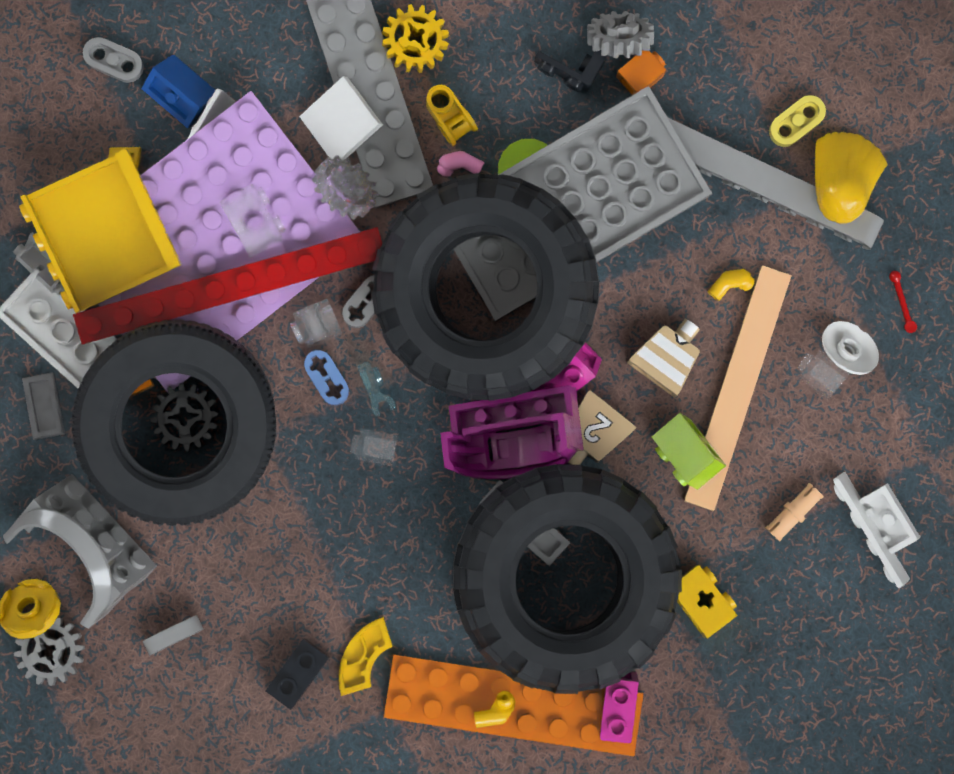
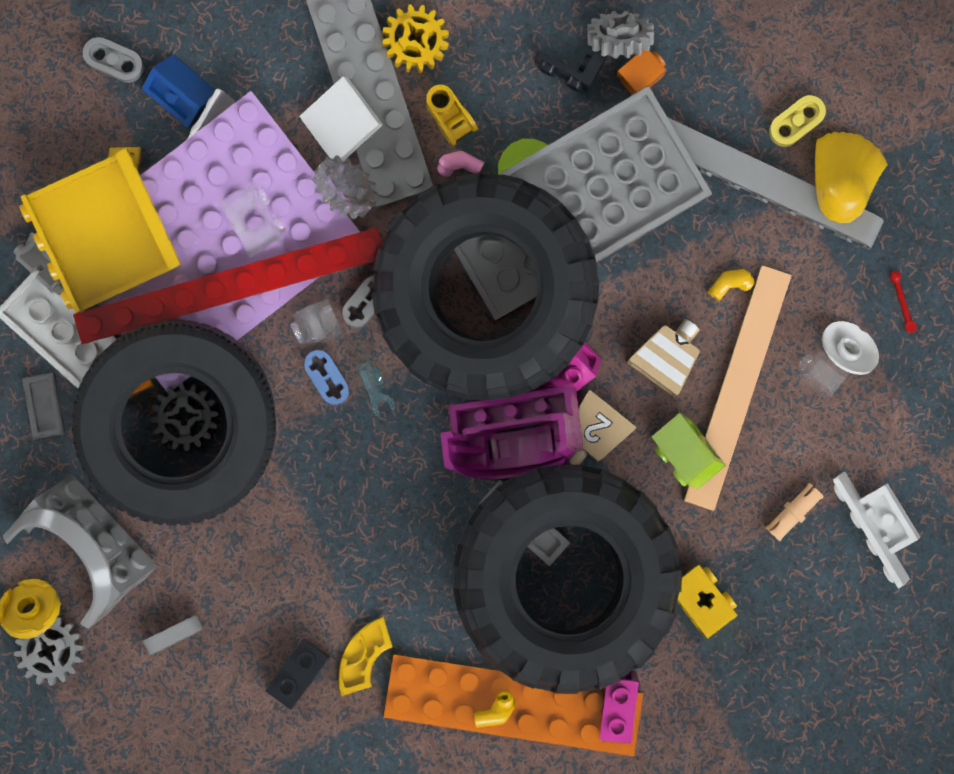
clear brick [350,428,399,468] -> none

